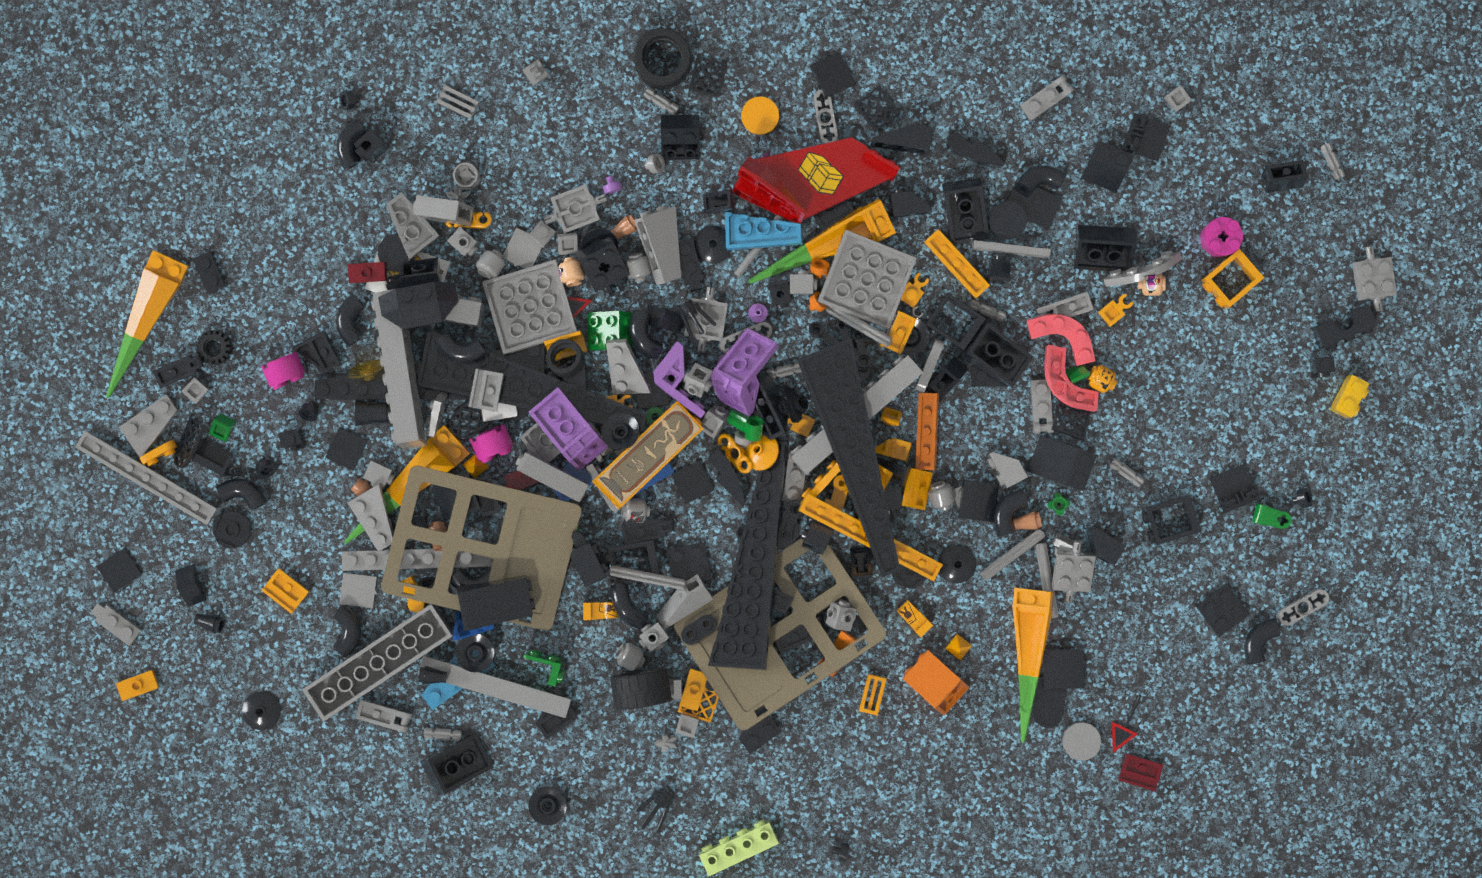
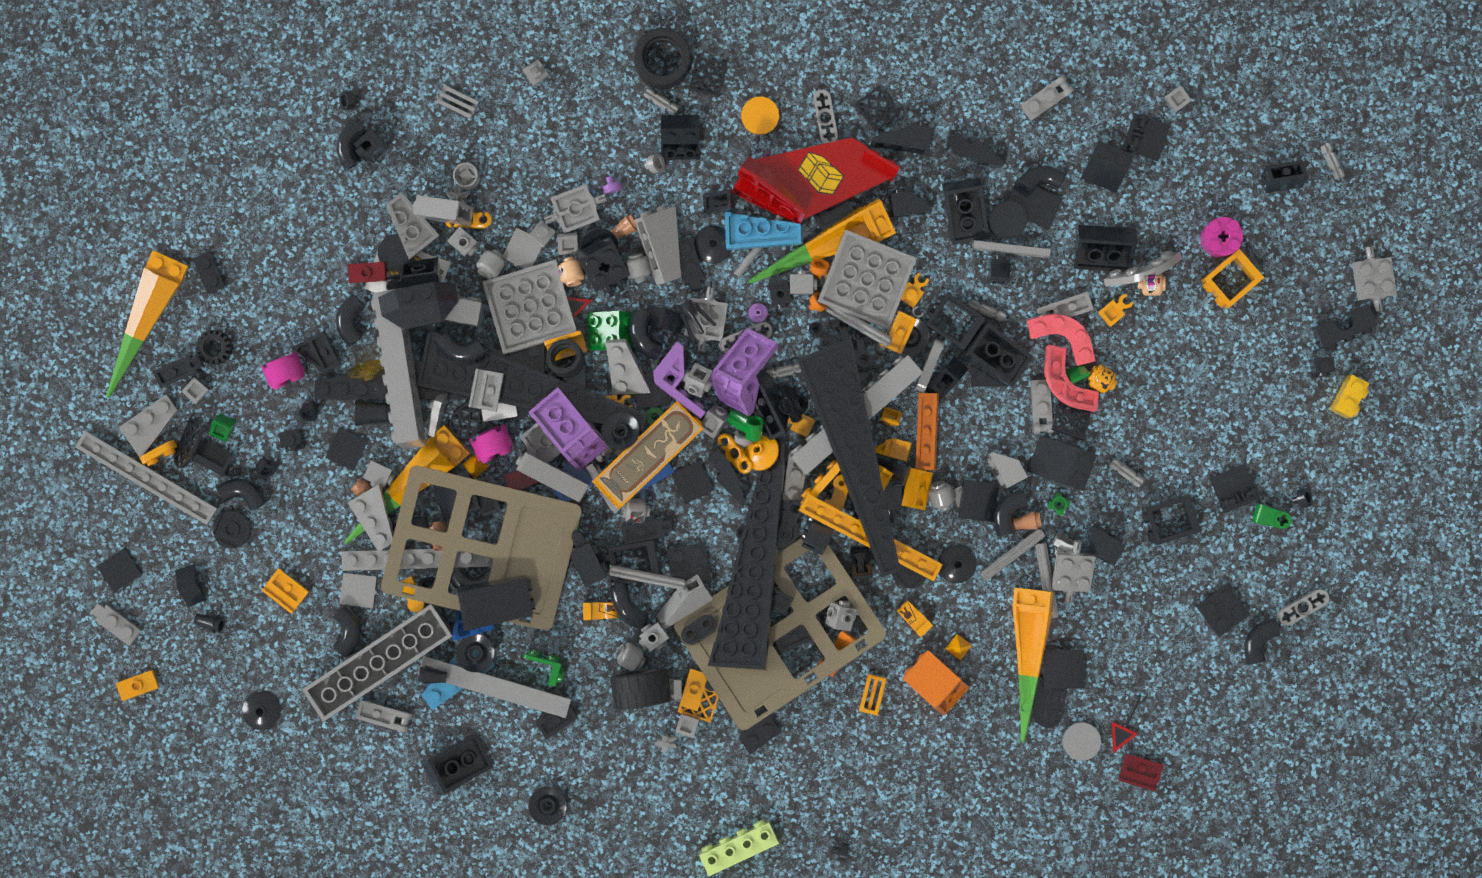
light grey axle [424,727,462,741] -> none
black plant [636,788,674,832] -> none
black piece [810,52,856,98] -> none
light orange plate [924,229,990,299] -> none

